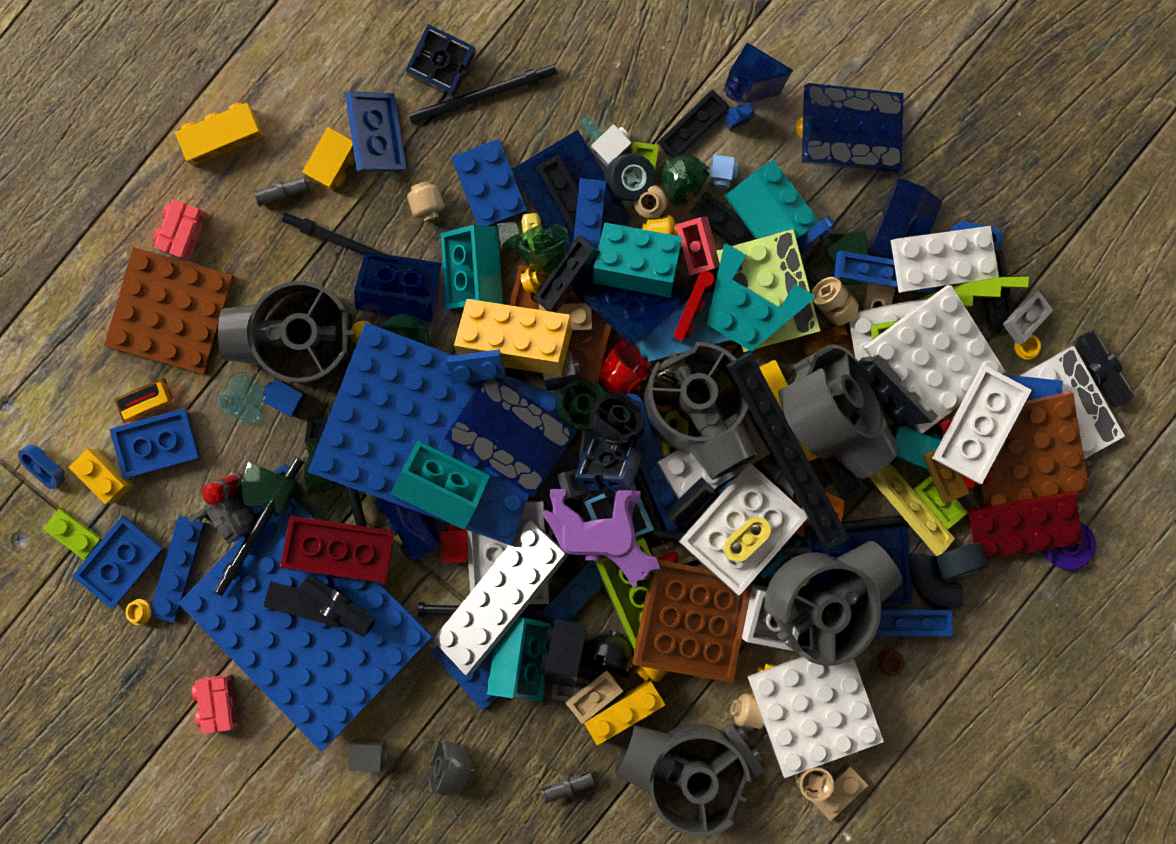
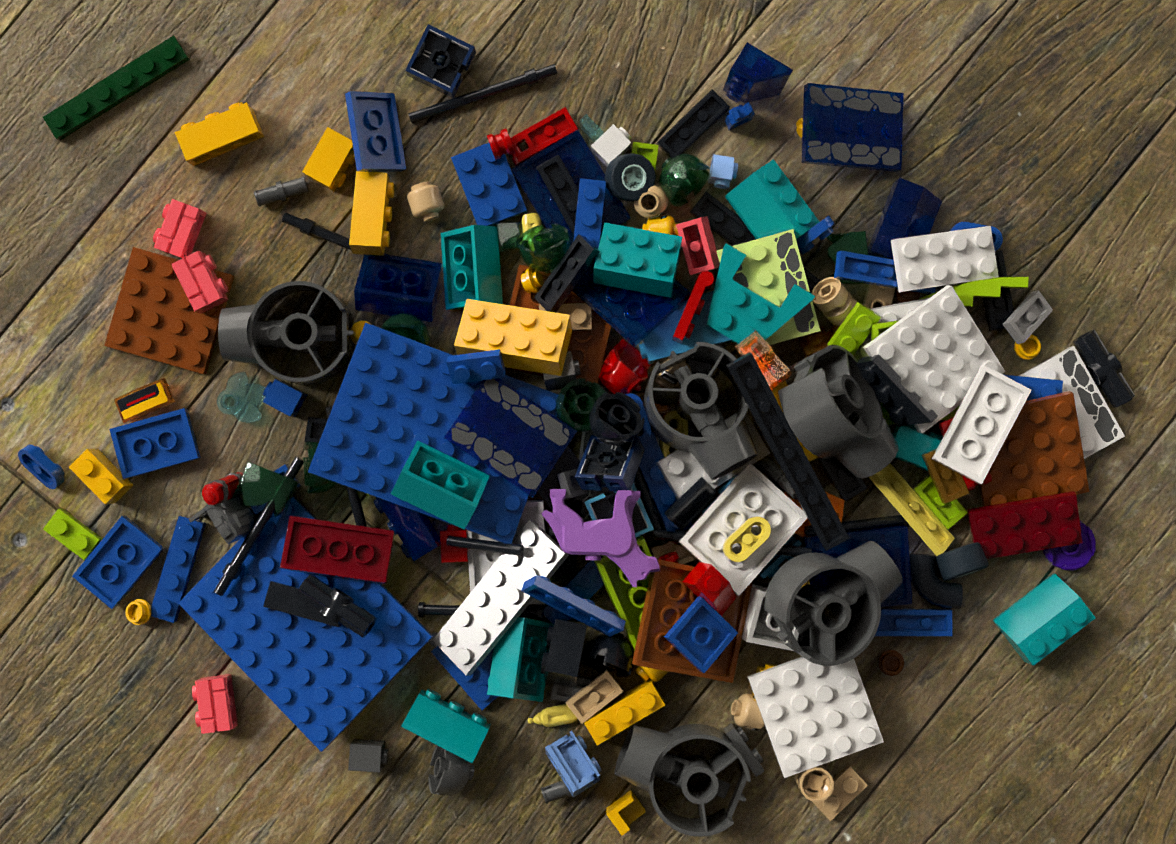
none -> dark green plate [43,35,190,141]
none -> coral brick [172,251,228,314]
none -> yellow brick [349,171,394,255]
none -> teal slope [401,689,490,763]
none -> black bar [446,535,524,556]
none -> red wheel [486,128,515,160]
none -> red plate [510,107,578,166]
none -> blue plate [521,575,626,637]
none -> light yellow piece [528,704,577,727]
none -> medium blue hinge [545,731,602,798]
none -> yellow panel [606,790,645,835]
none -> blue plate [664,596,738,673]
none -> red slope [682,562,737,616]
none -> clear orange slope [735,331,792,391]
none -> lime plate [827,302,881,356]
none -> teal slope [993,573,1096,666]

